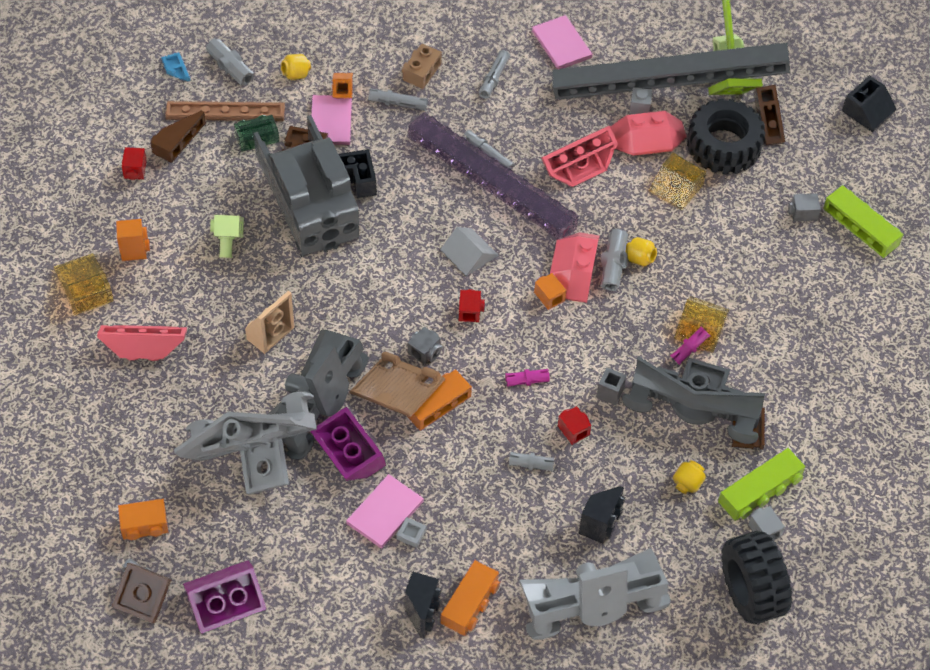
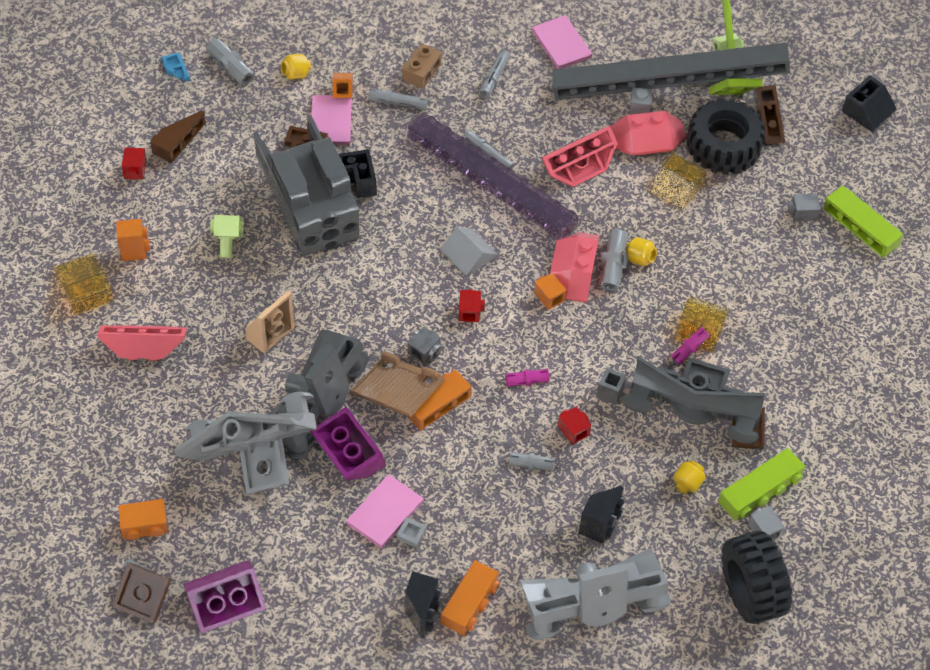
nougat tile [165,101,285,121] -> none
clear green brick [234,114,280,152] -> none

